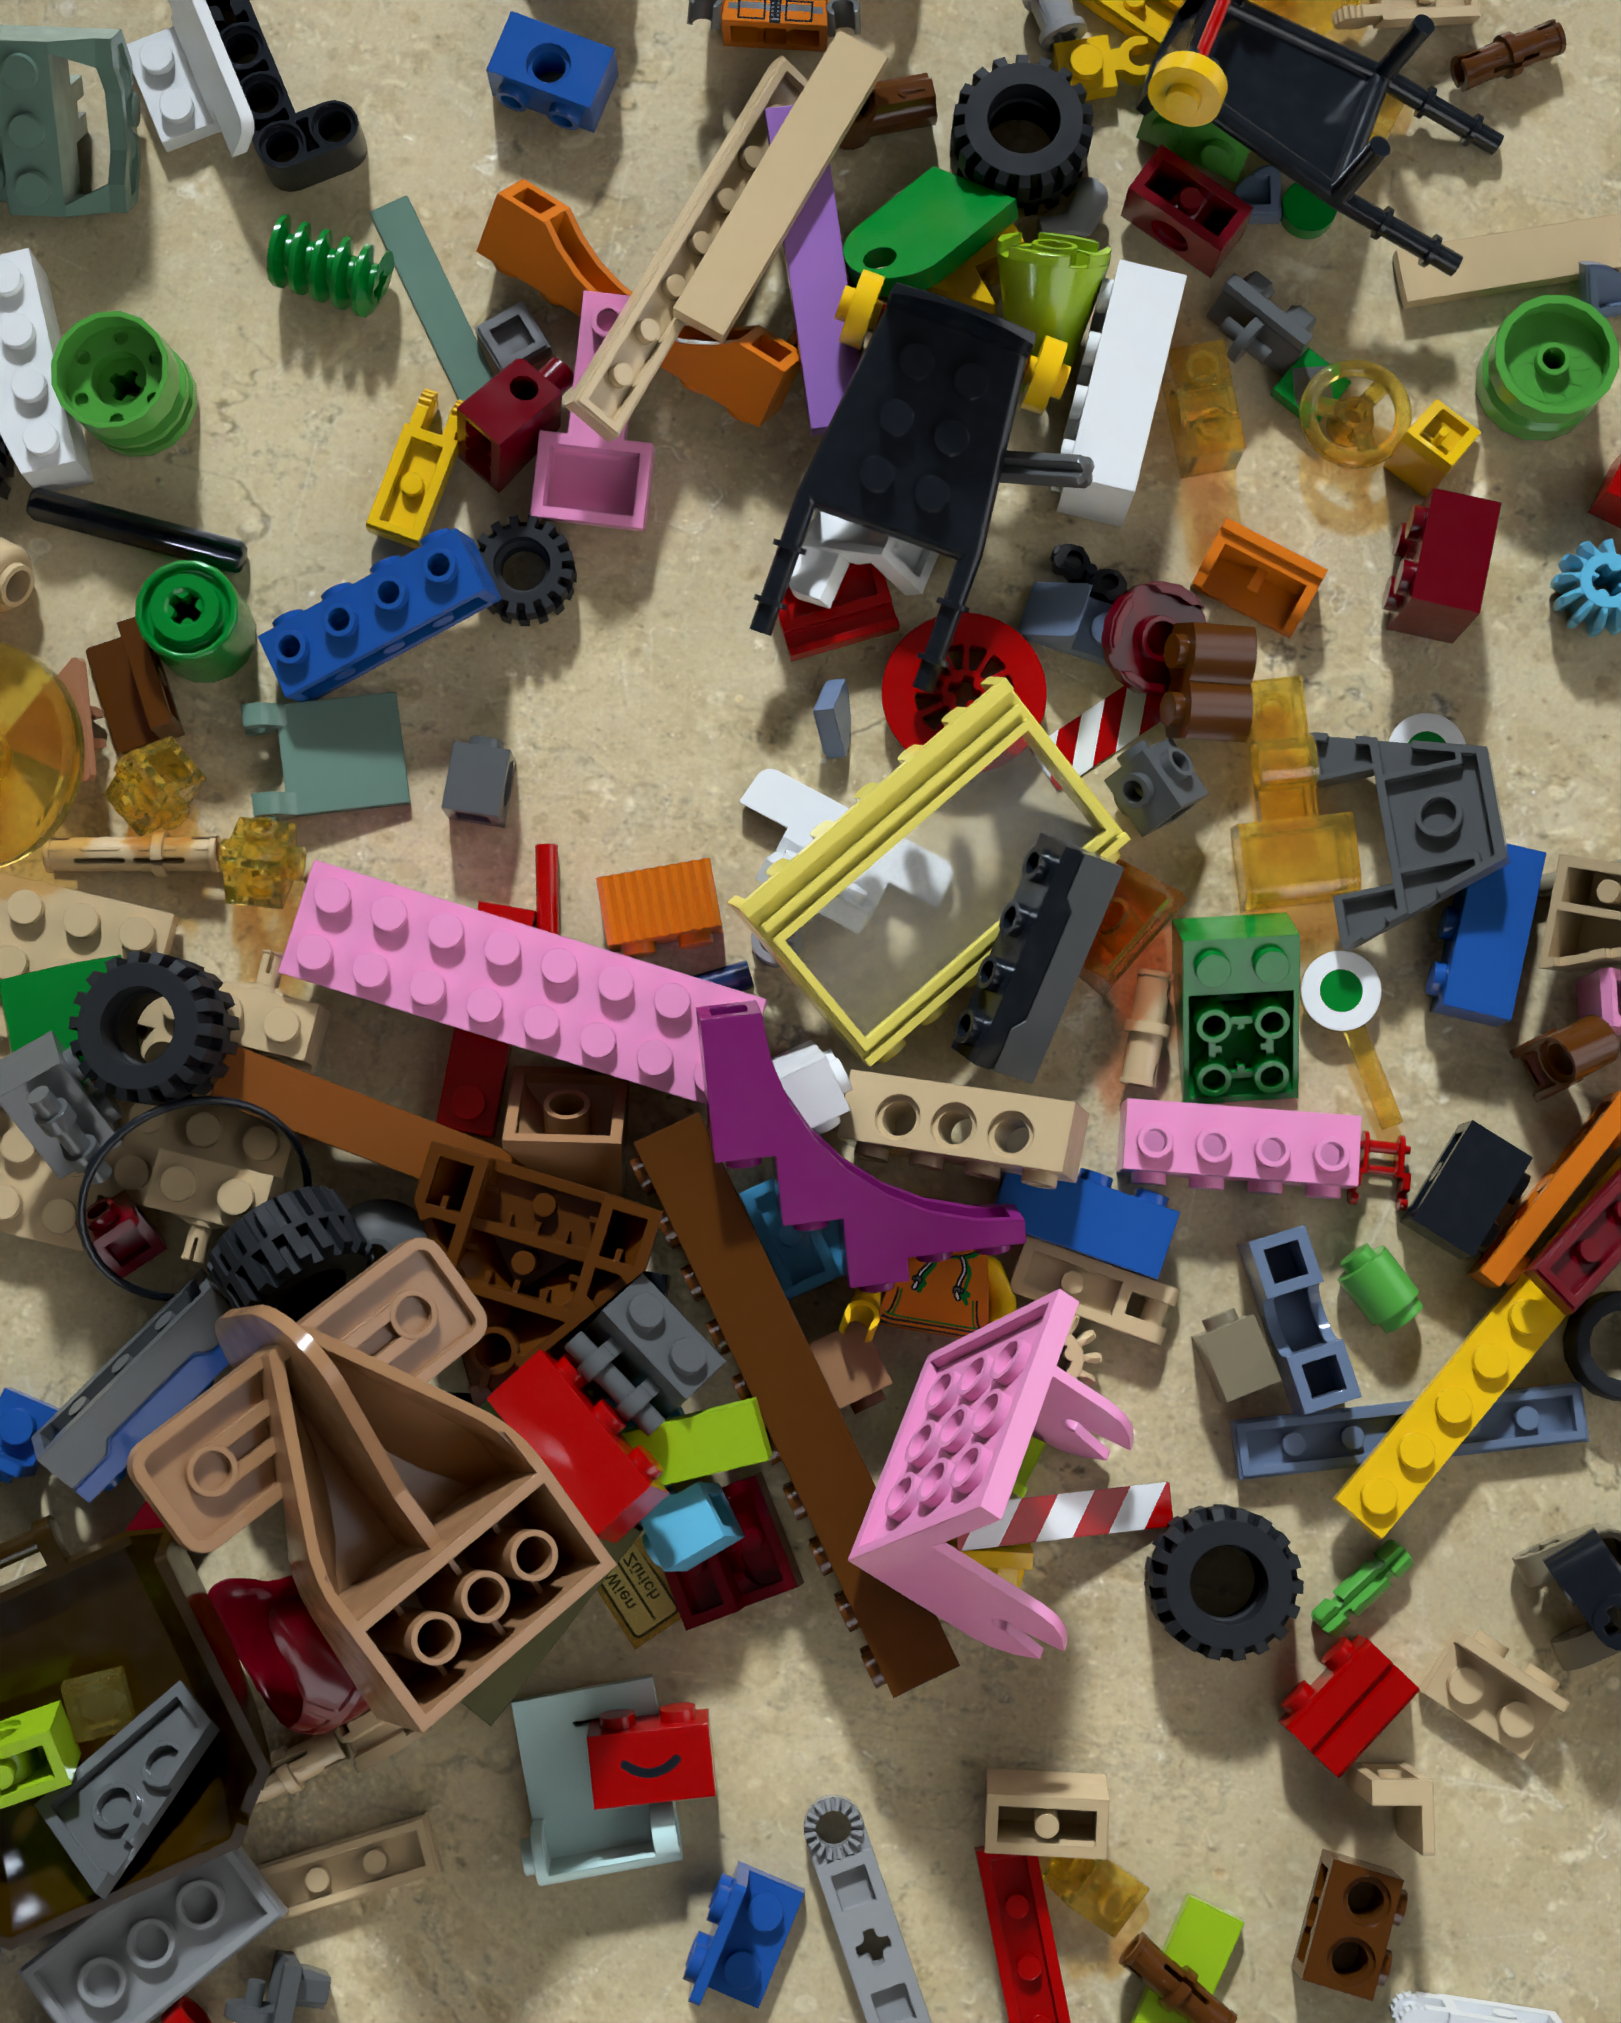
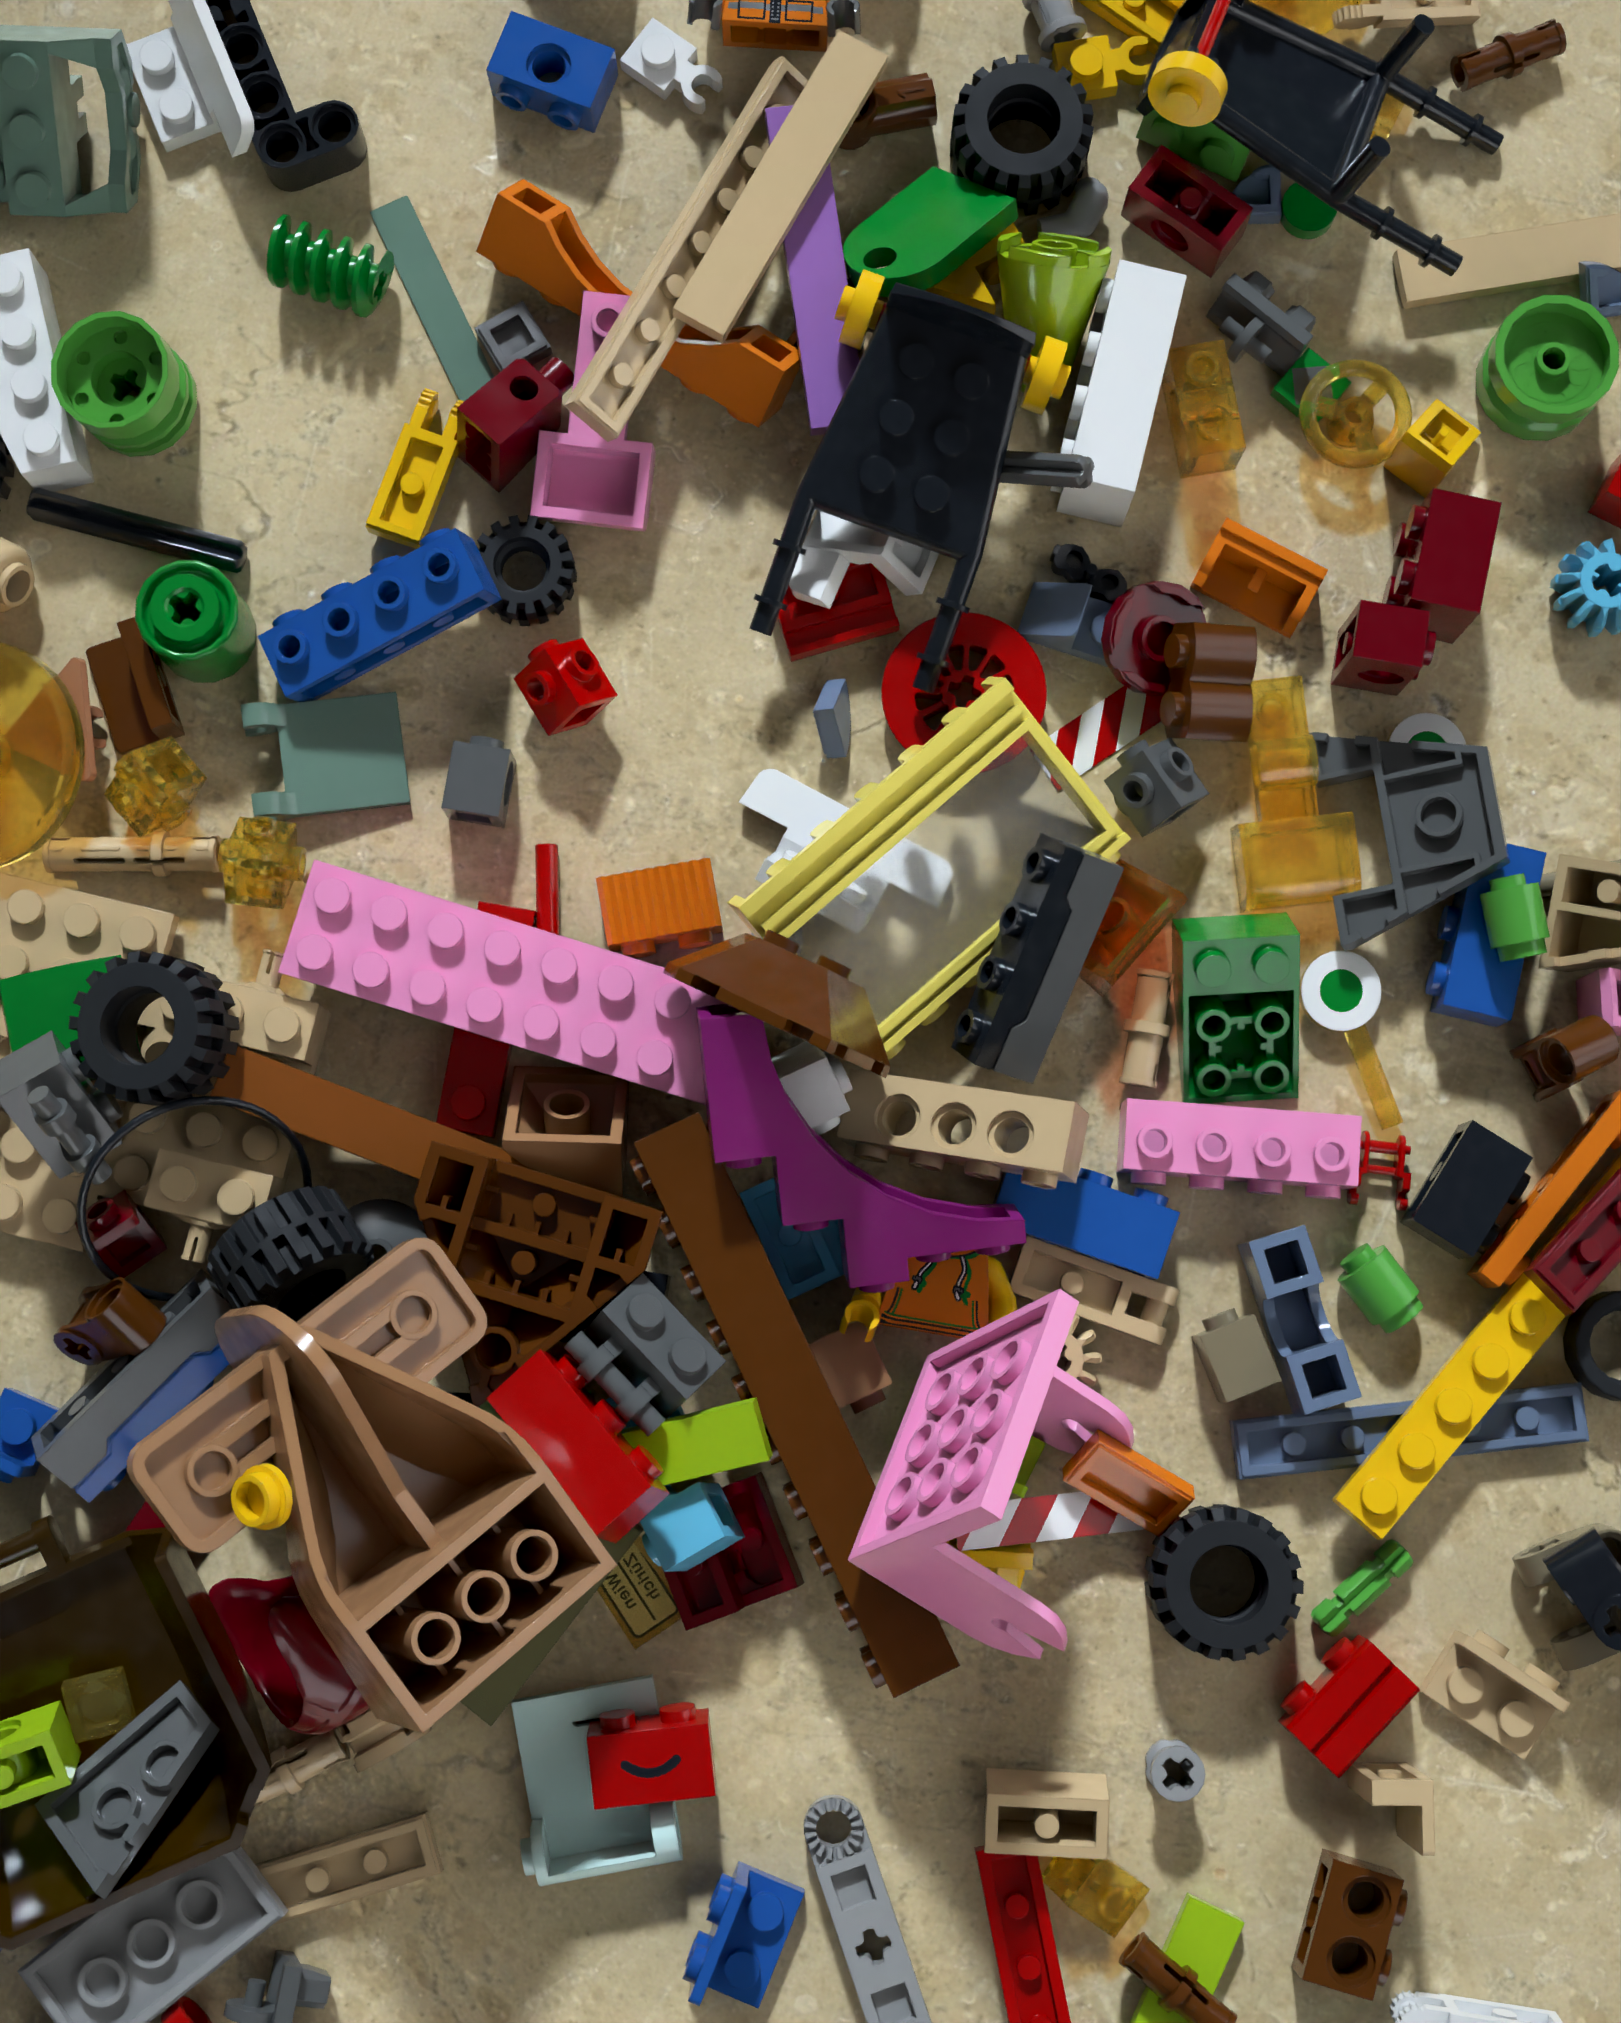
none -> reddish brown piece [53,1277,167,1365]
none -> yellow plate [231,1463,293,1530]
none -> red brick [513,638,618,736]
none -> white plate [620,18,723,114]
none -> reddish brown wedge [663,930,891,1078]
none -> orange tile [1062,1429,1195,1537]
none -> light grey bush [1145,1739,1206,1802]
none -> dark red brick [1330,600,1436,696]
none -> bright green brick [1479,873,1550,962]

